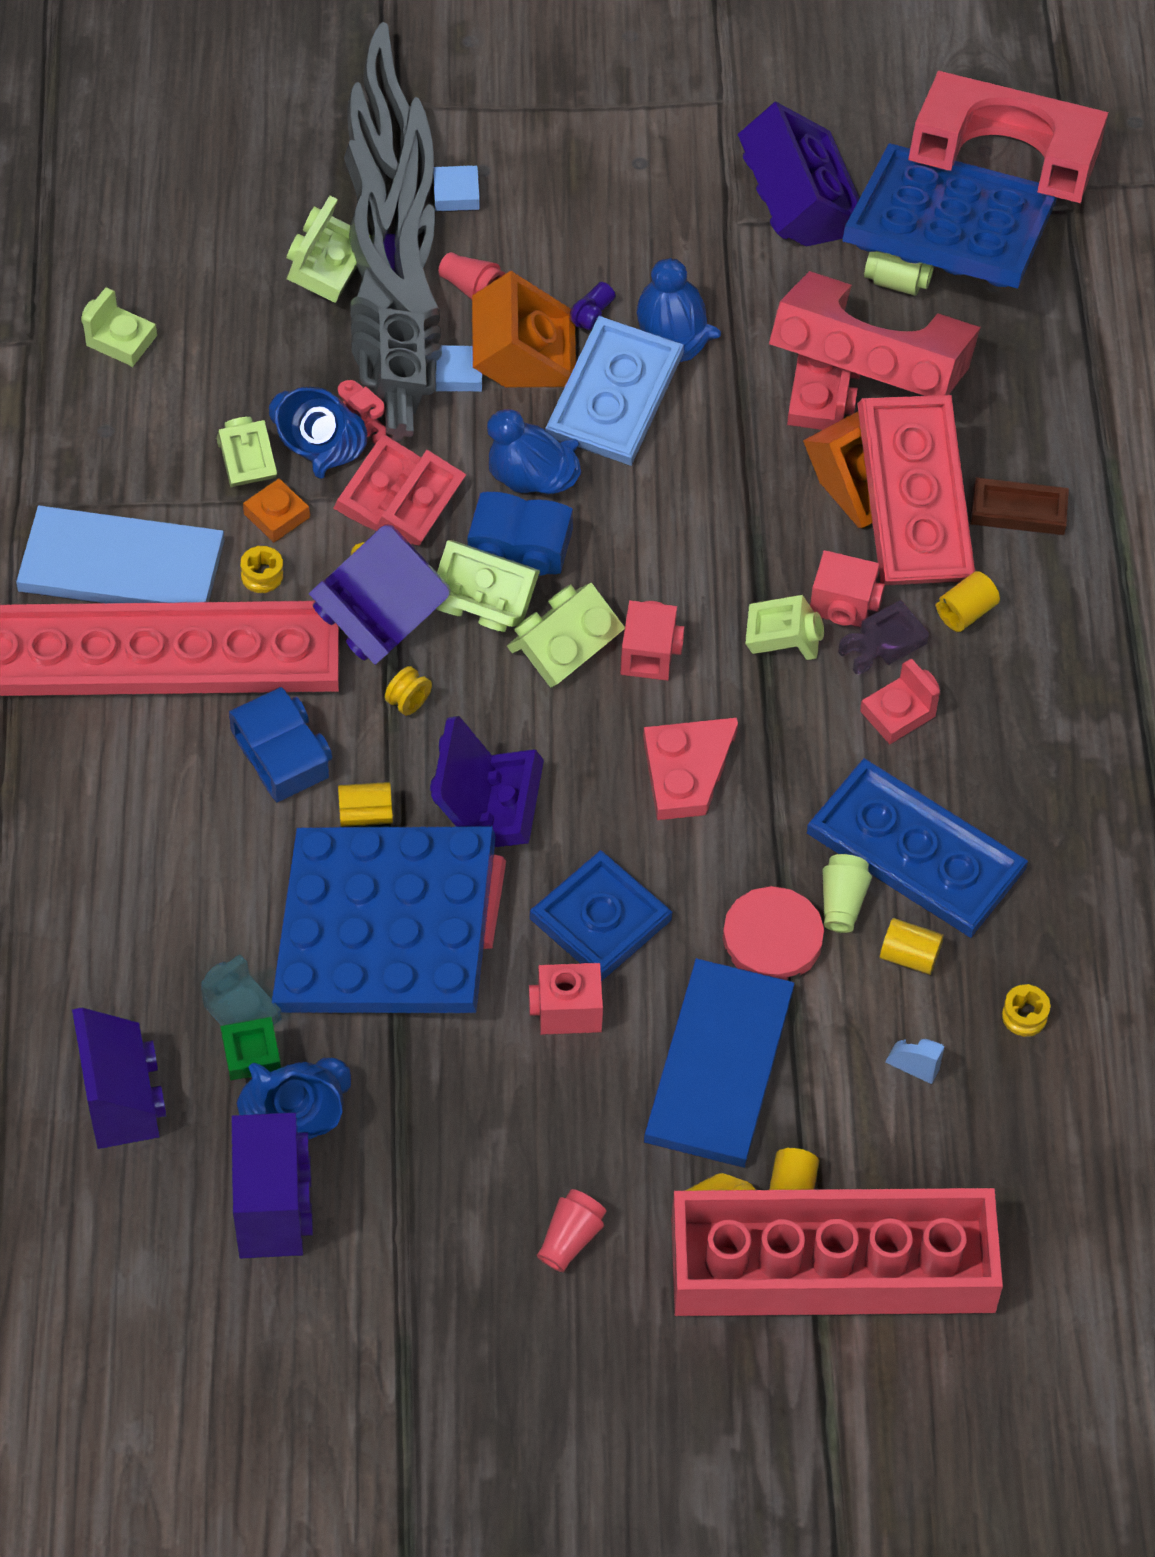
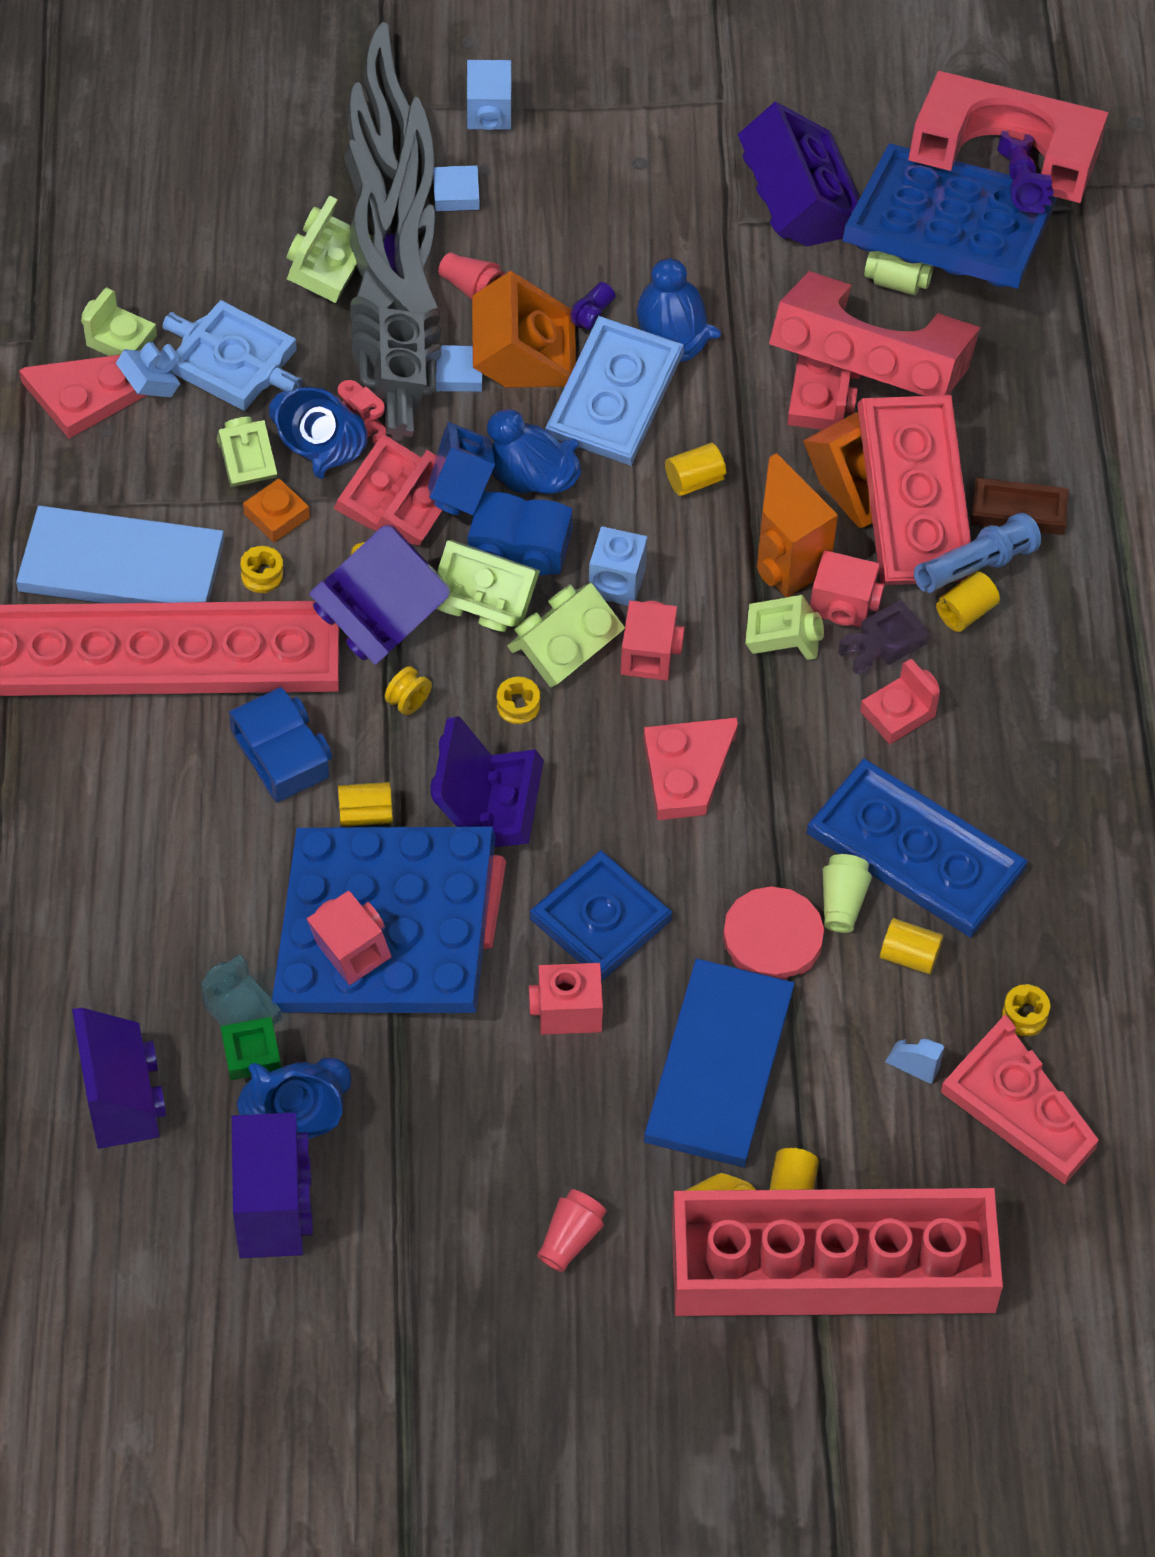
none -> coral wing [19,355,147,439]
none -> light blue tile [116,342,180,397]
none -> light blue plate [163,300,303,411]
none -> coral brick [306,891,392,986]
none -> blue slope [428,422,495,515]
none -> light blue brick [467,60,511,130]
none -> yellow bush [497,676,540,724]
none -> light blue brick [589,526,648,606]
none -> yellow piece [665,442,727,496]
none -> orange slope [757,453,838,597]
none -> medium blue pin [914,513,1041,593]
none -> coral wing [941,1014,1099,1185]
none -> dark purple piece [997,131,1053,214]

